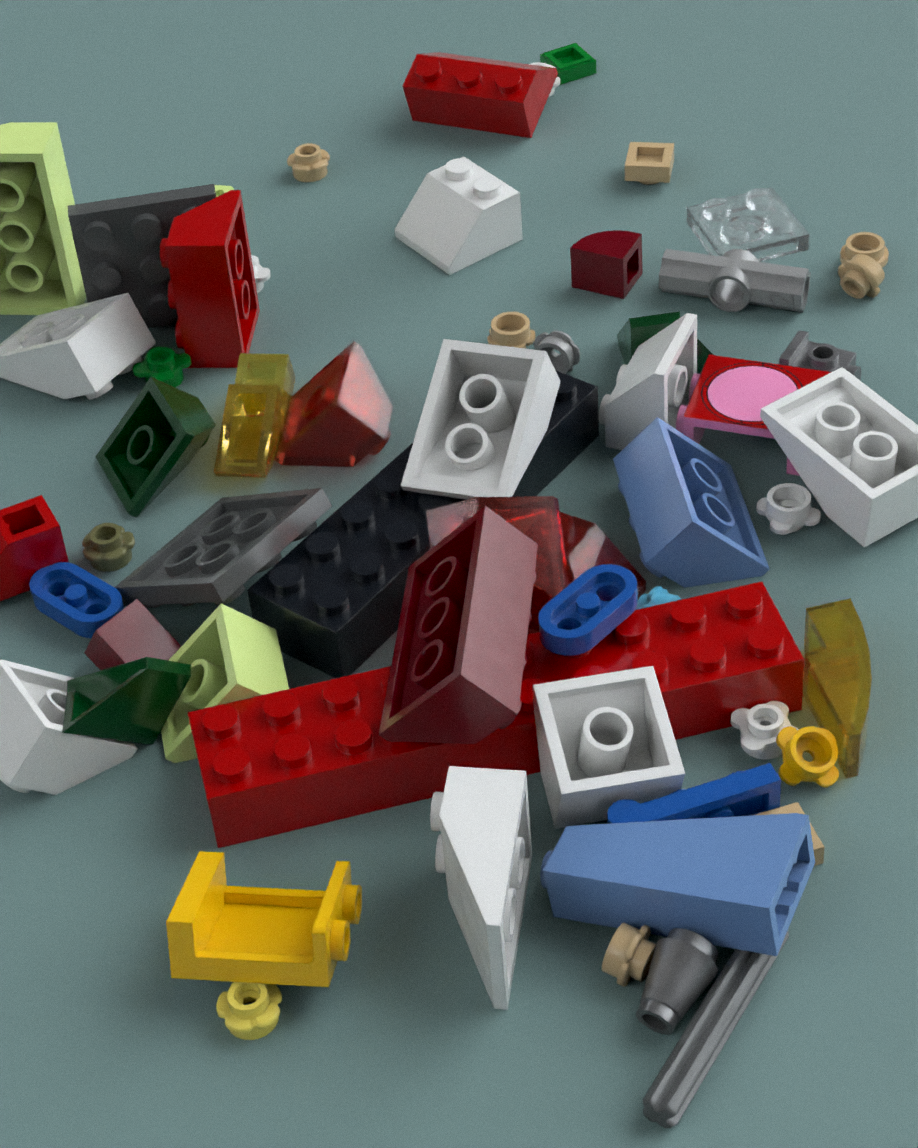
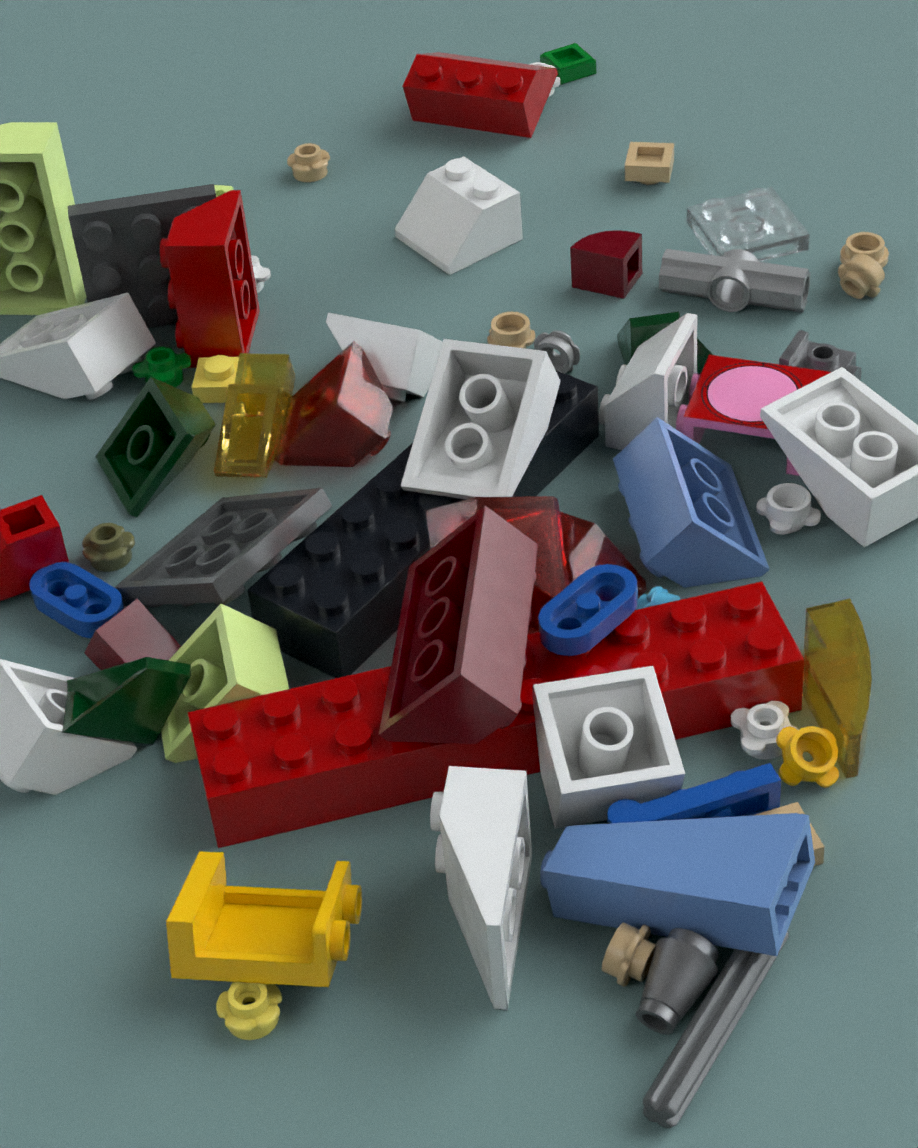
none -> light yellow plate [192,355,250,403]
none -> white slope [326,313,443,402]

